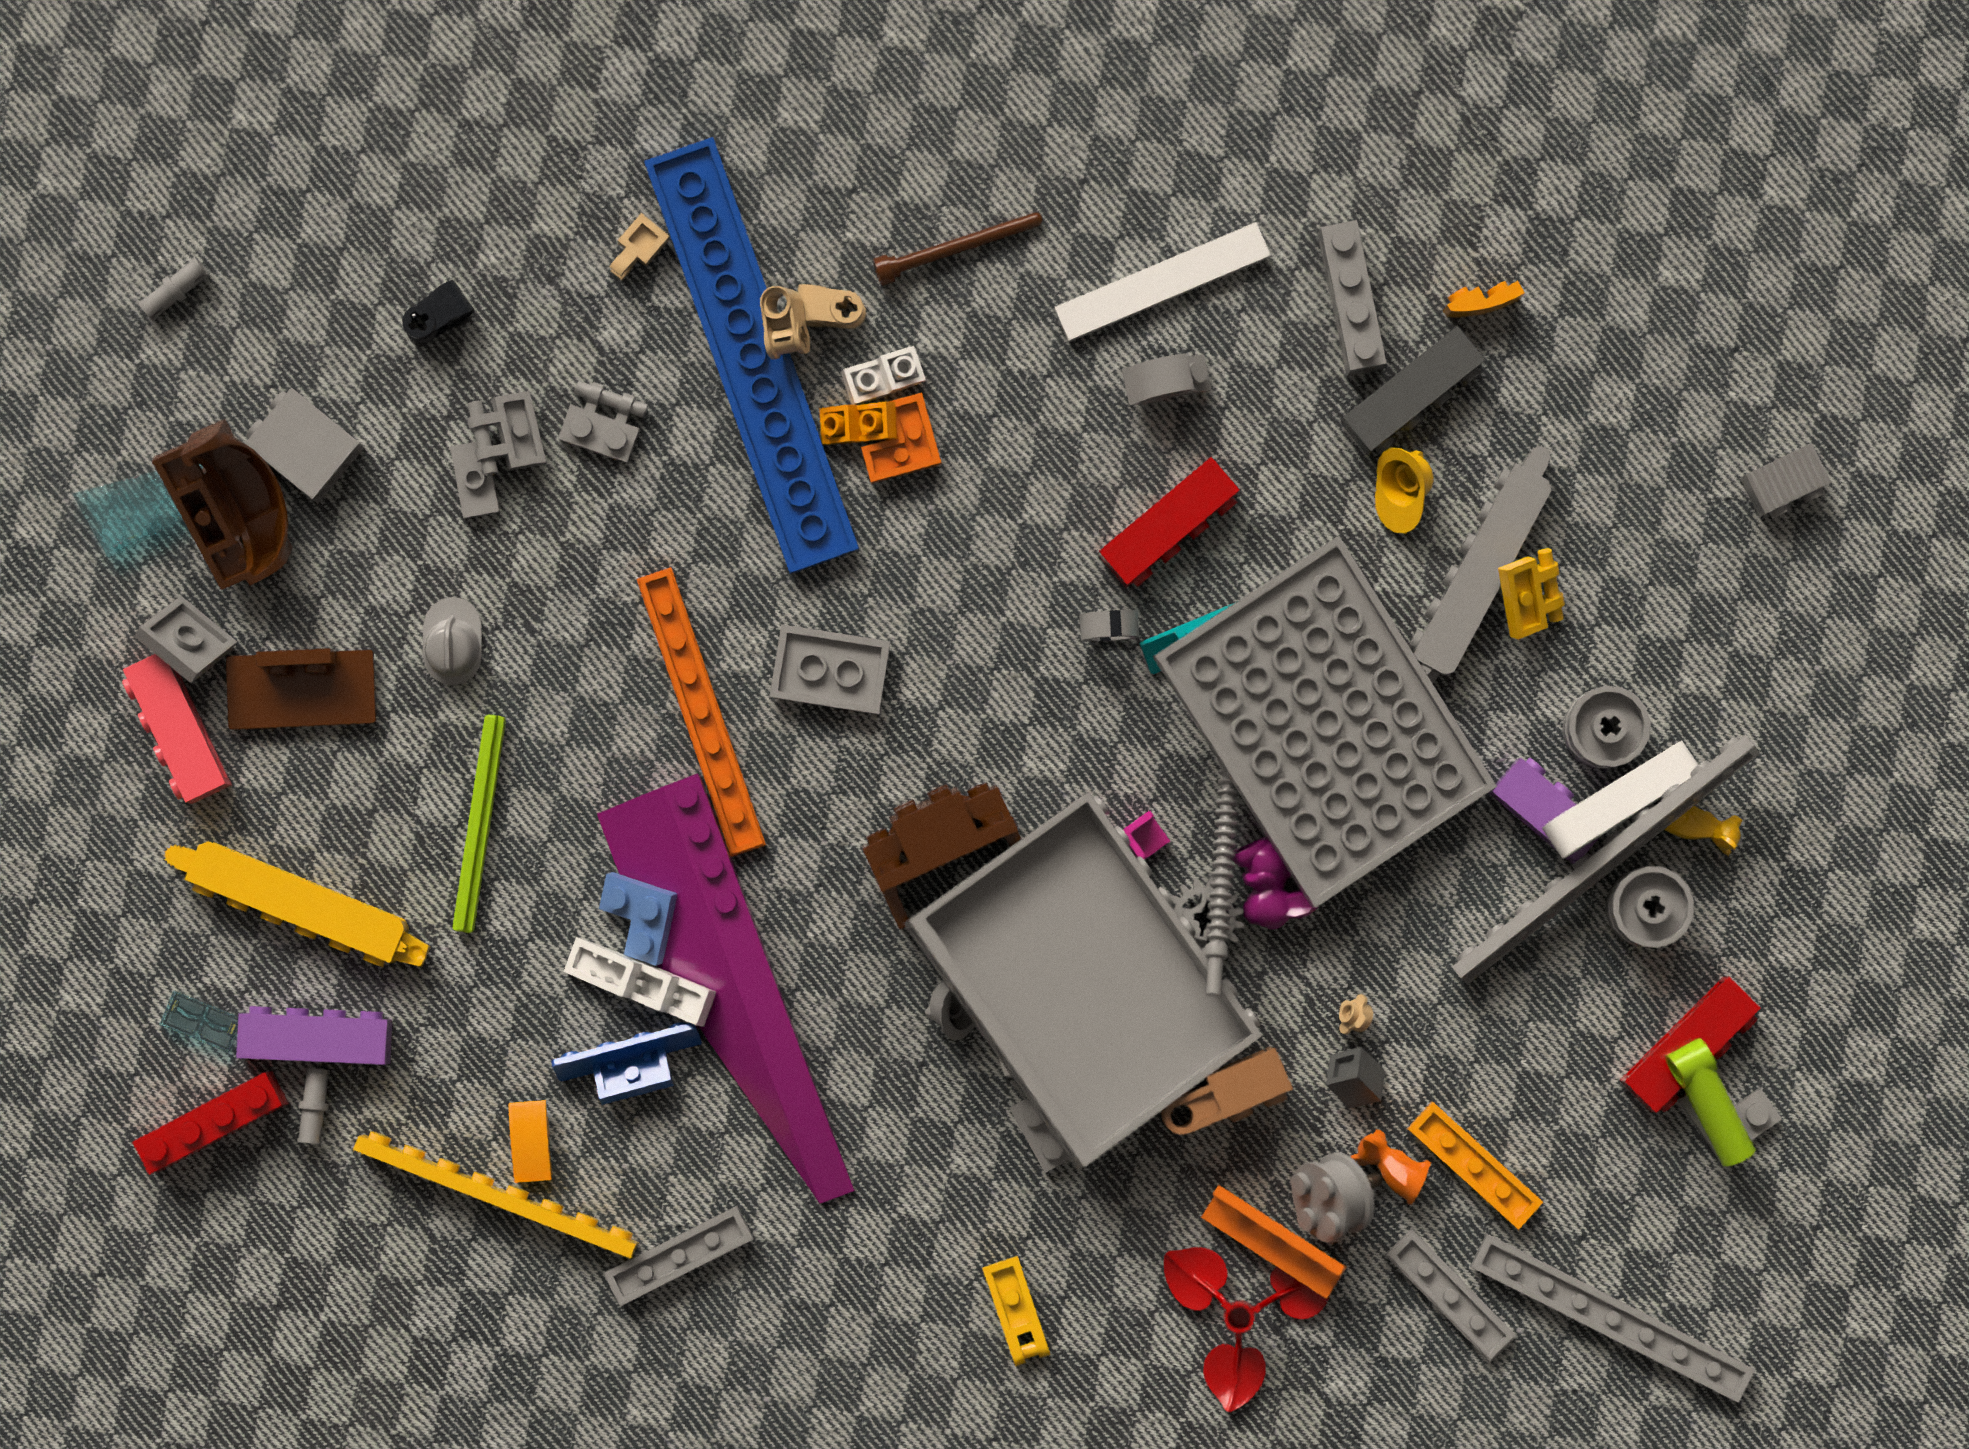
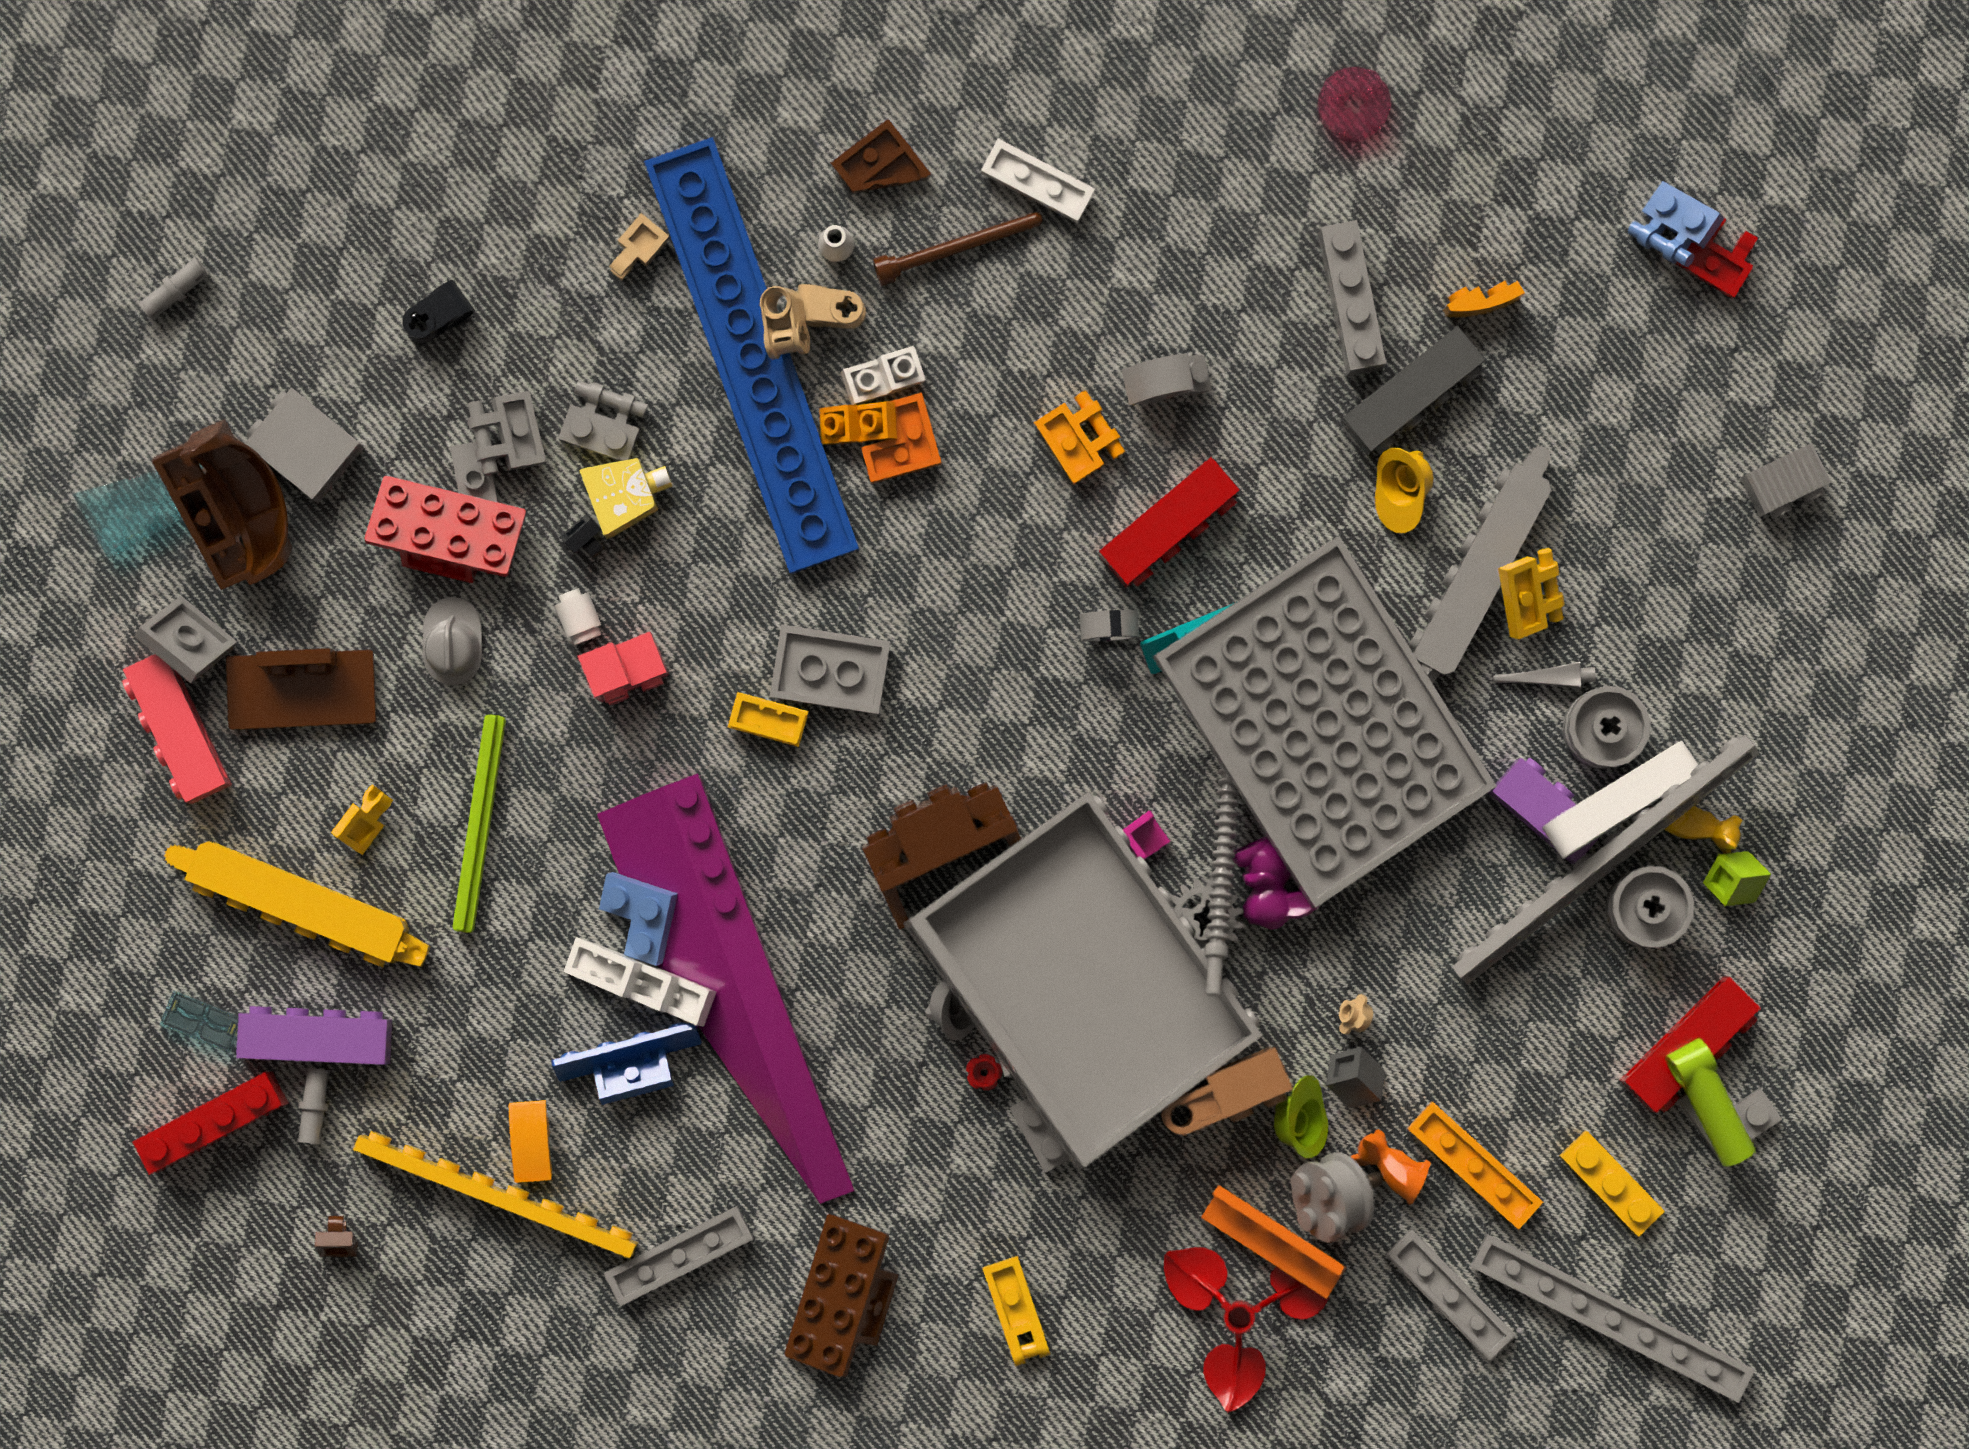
orange tile [637,567,766,857] -> none
white tile [1054,222,1271,342] -> none
none -> reddish brown tile [315,1216,358,1257]
none -> yellow plate [331,784,393,855]
none -> bracket [364,476,526,583]
none -> white brick [554,588,601,645]
none -> black tile [560,513,604,559]
none -> coral brick [578,632,669,705]
none -> light yellow torso [579,458,673,539]
none -> yellow plate [728,692,809,747]
none -> reddish brown bracket [784,1214,899,1378]
none -> white cone [818,225,854,262]
none -> reddish brown wing [830,119,931,194]
none -> red plate [966,1054,1003,1091]
none -> white plate [981,139,1095,223]
none -> light orange plate [1034,390,1126,485]
none -> lime piece [1274,1075,1328,1158]
none -> clear pink plate [1317,67,1391,142]
none -> light grey piece [1493,662,1596,689]
none -> yellow plate [1559,1130,1665,1237]
none -> medium blue plate [1628,181,1724,267]
none -> red plate [1674,218,1758,299]
none -> lime panel [1703,851,1771,906]

